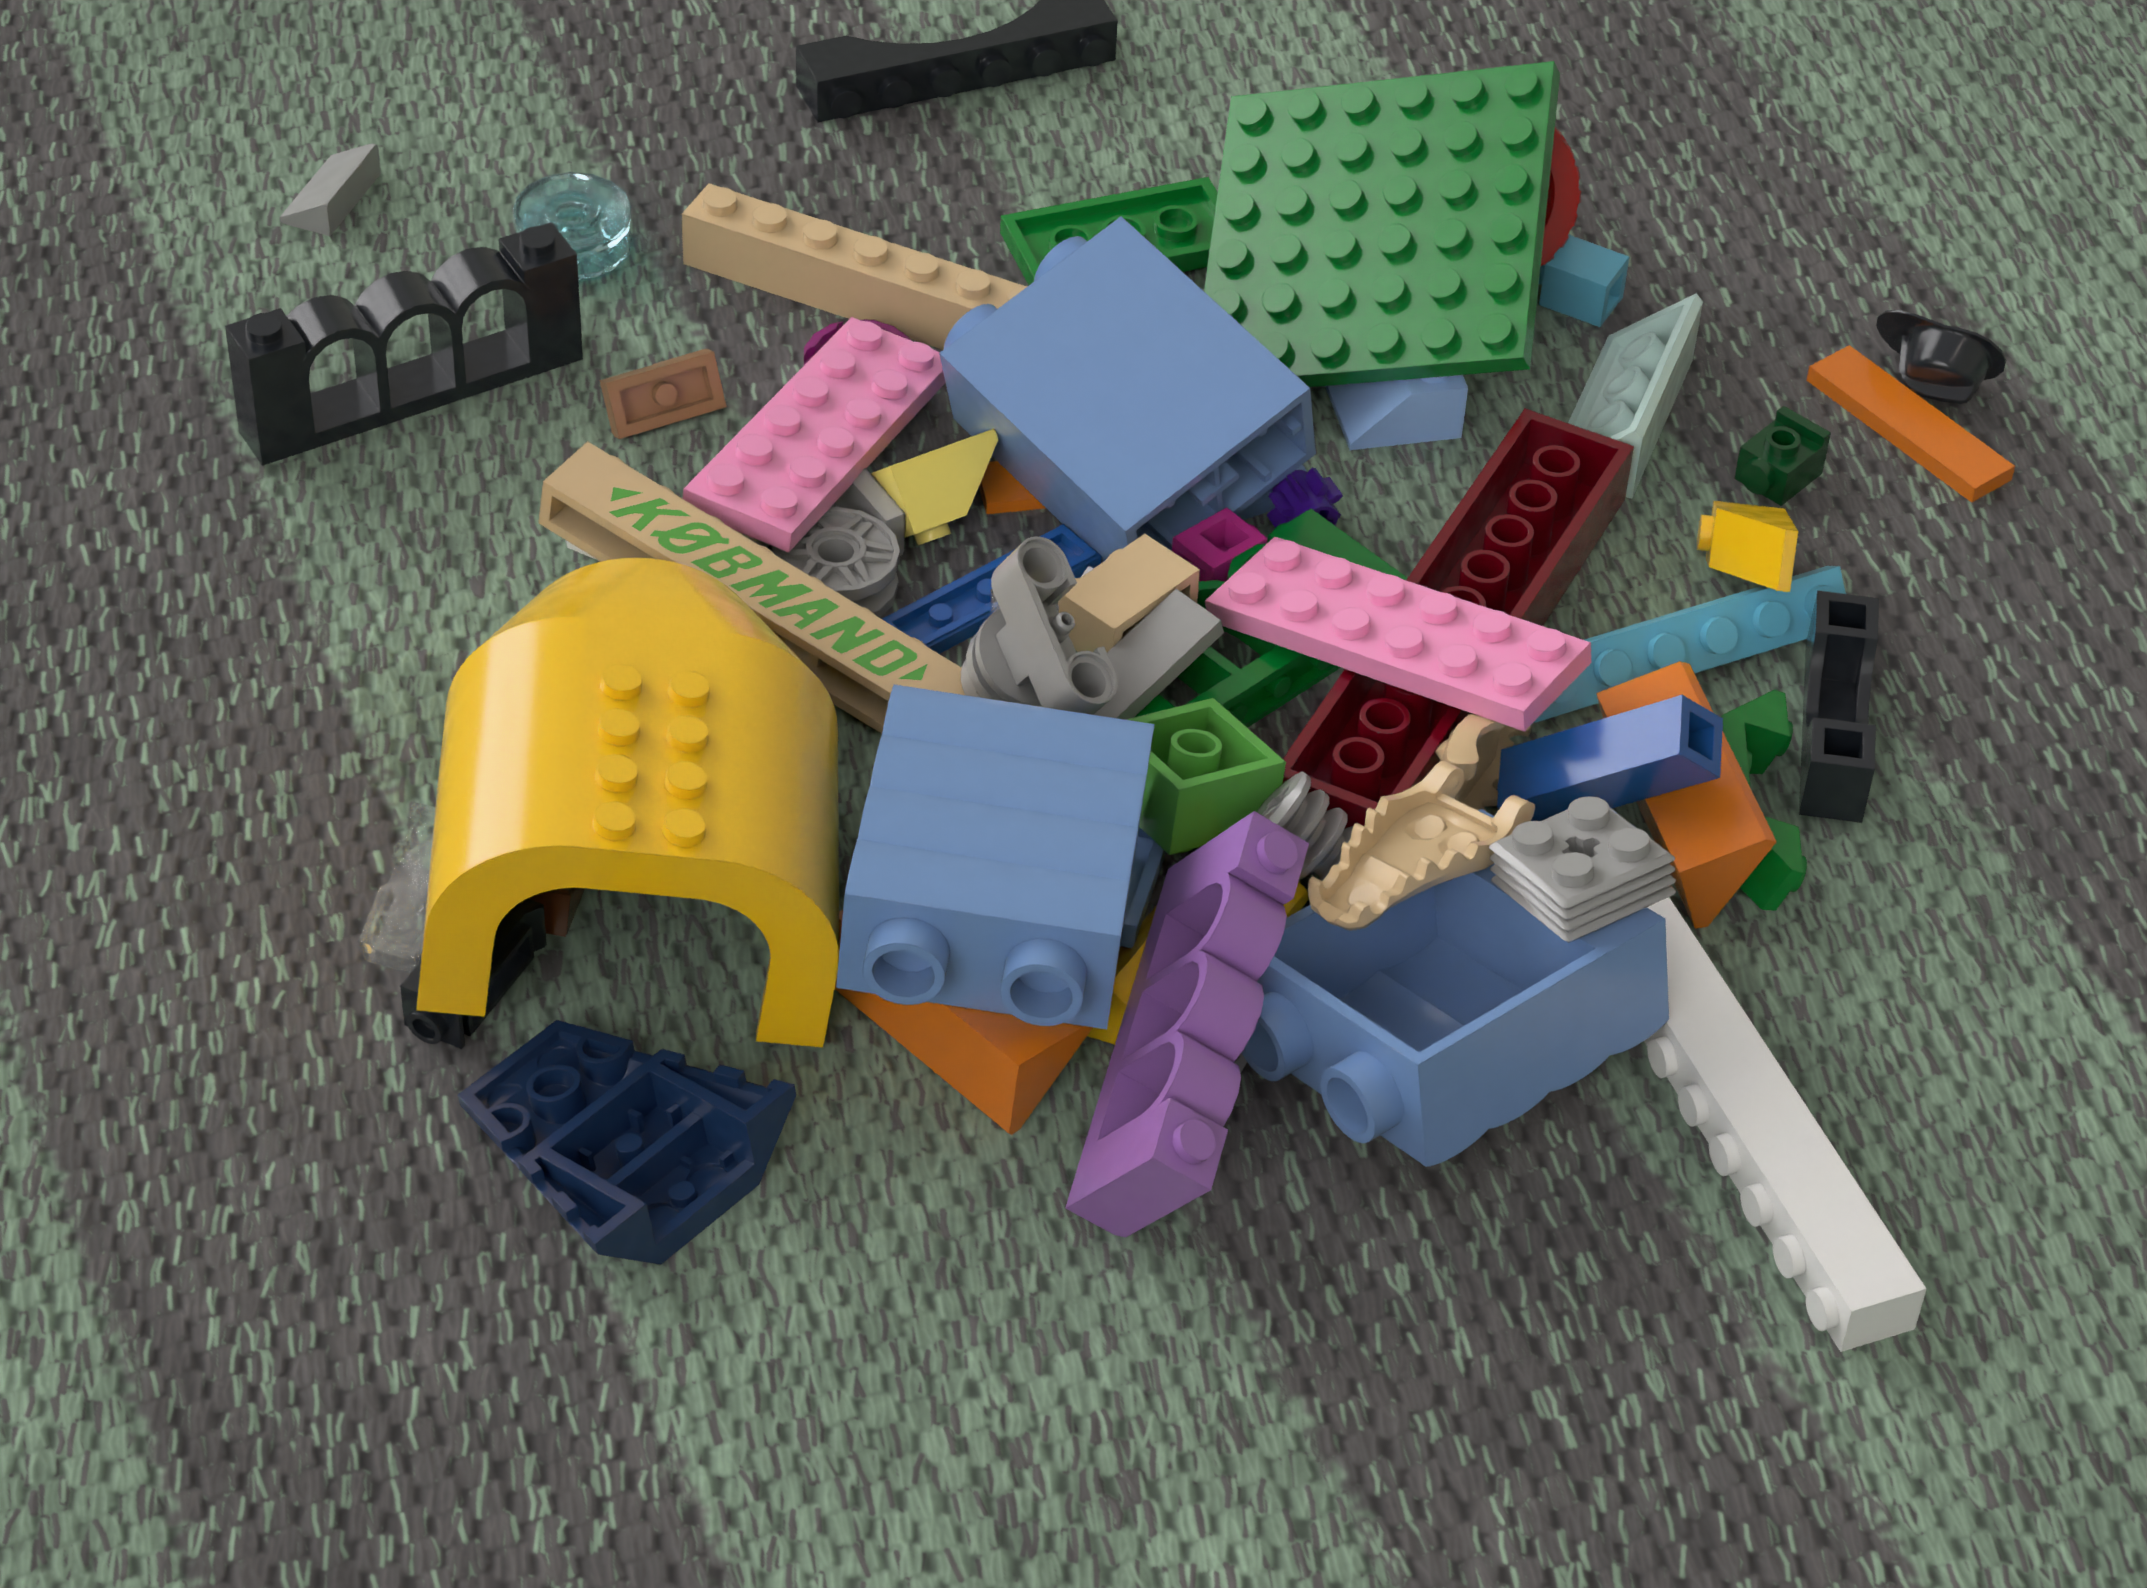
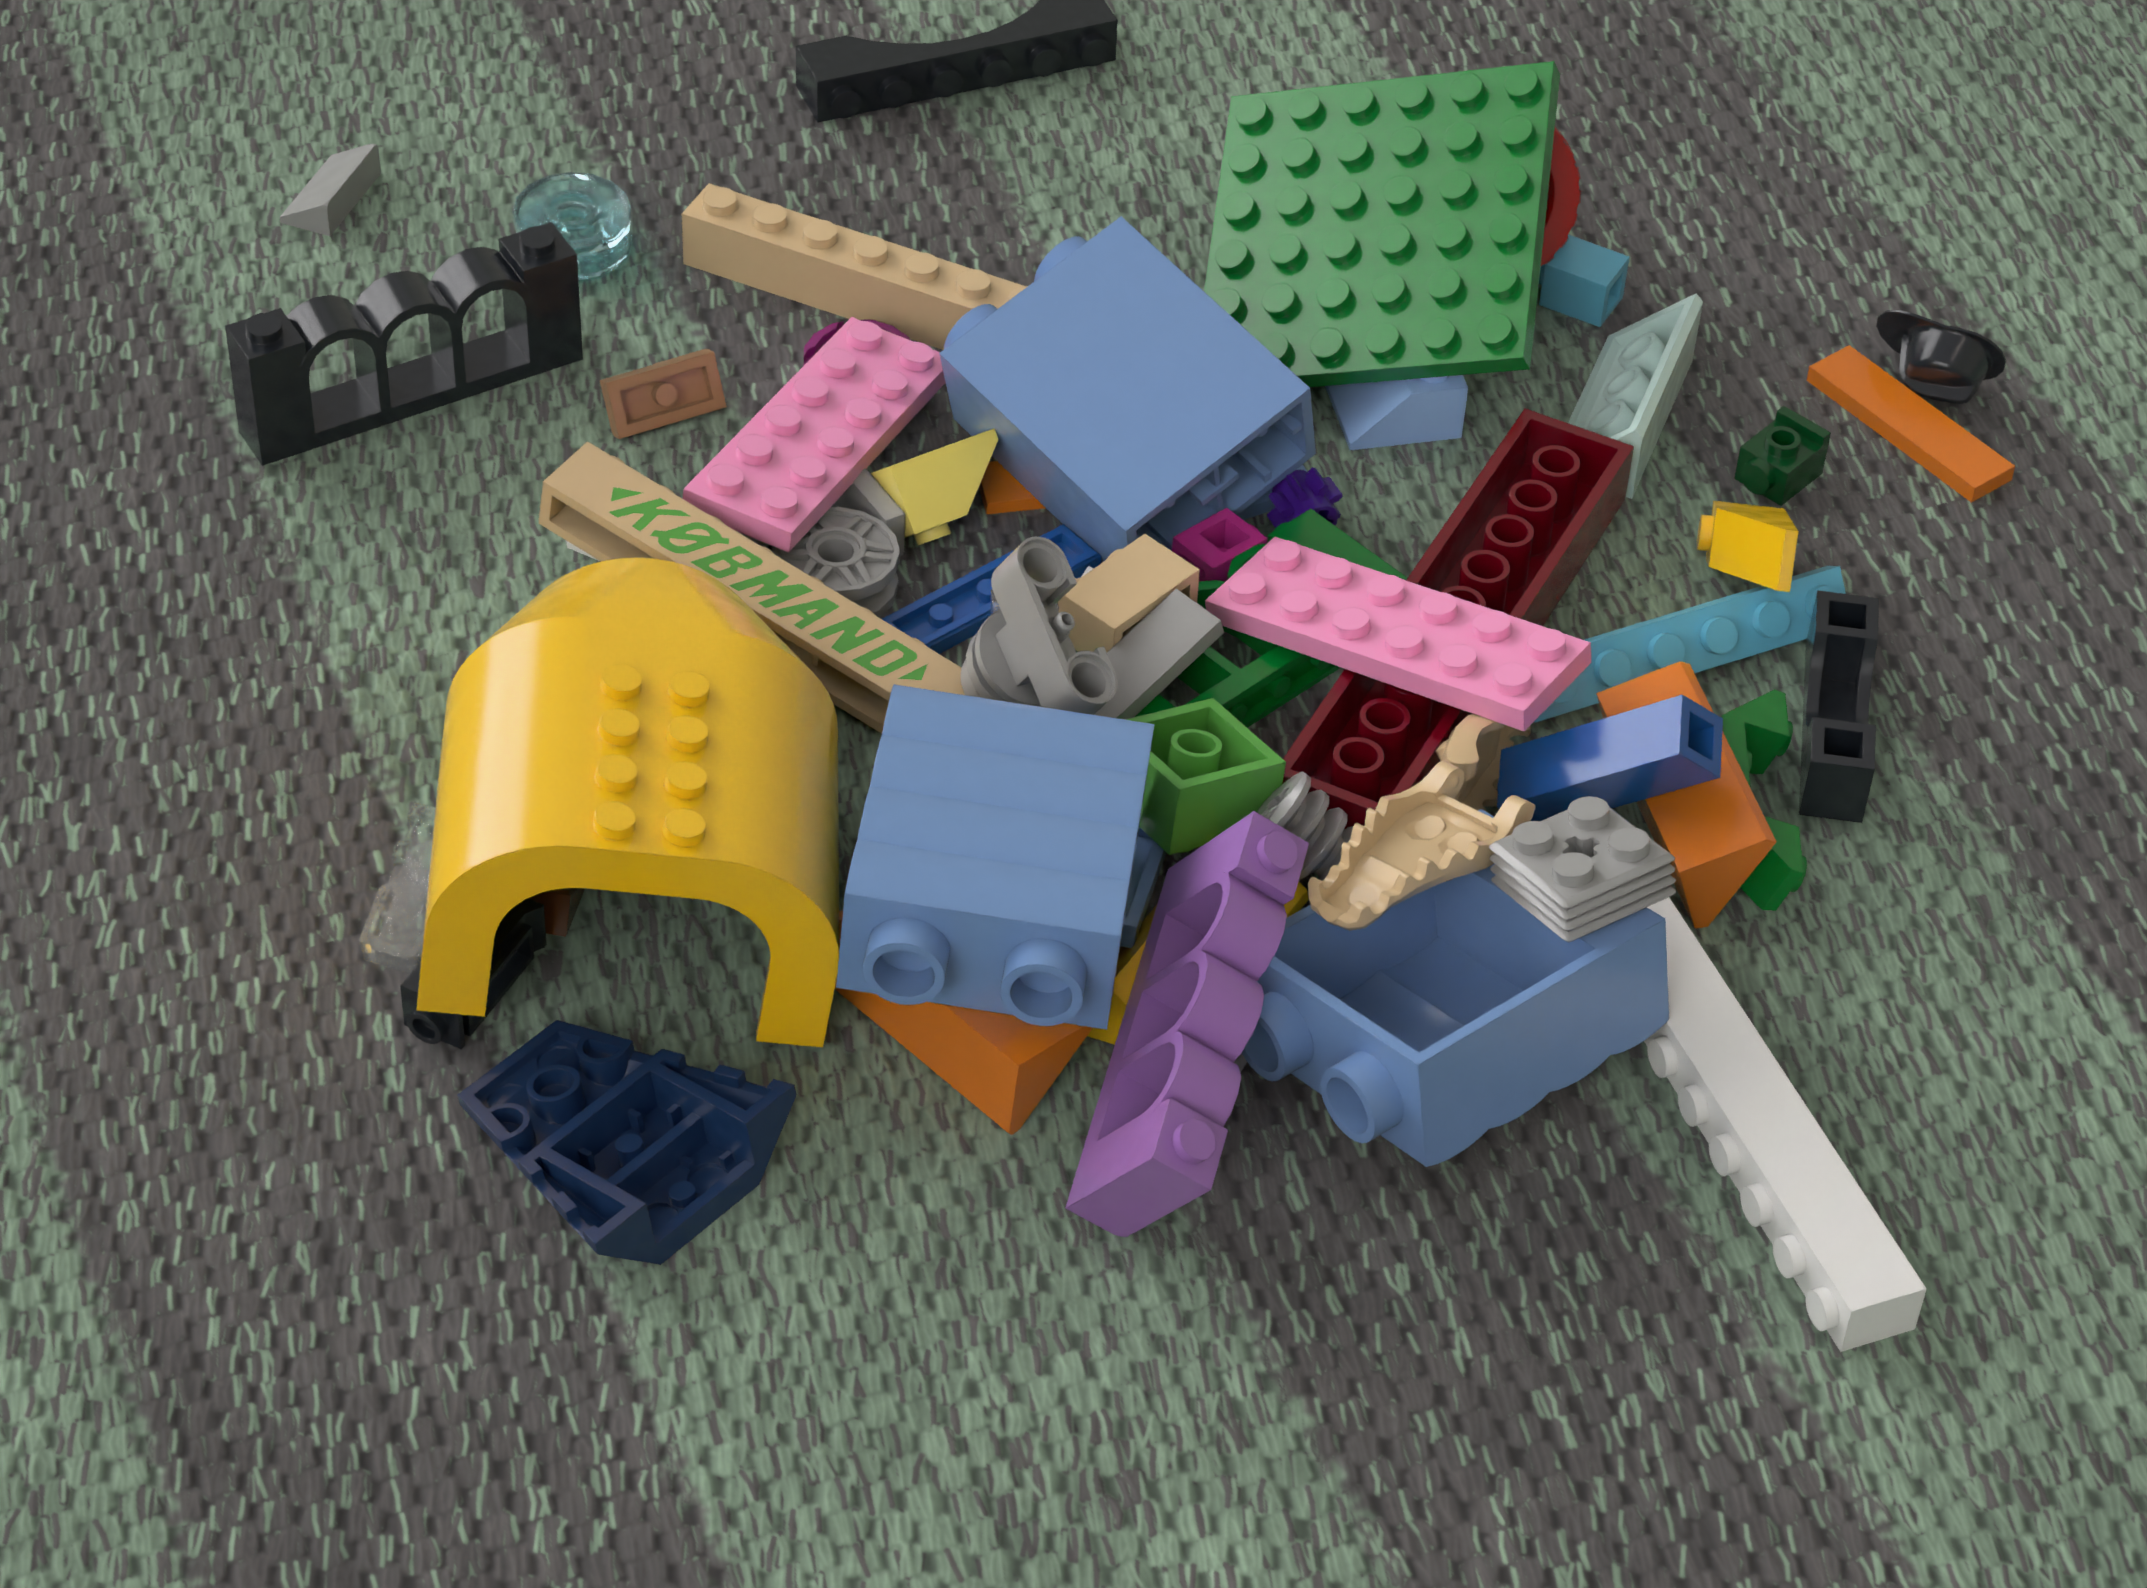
green plate [1000,177,1218,286] -> none

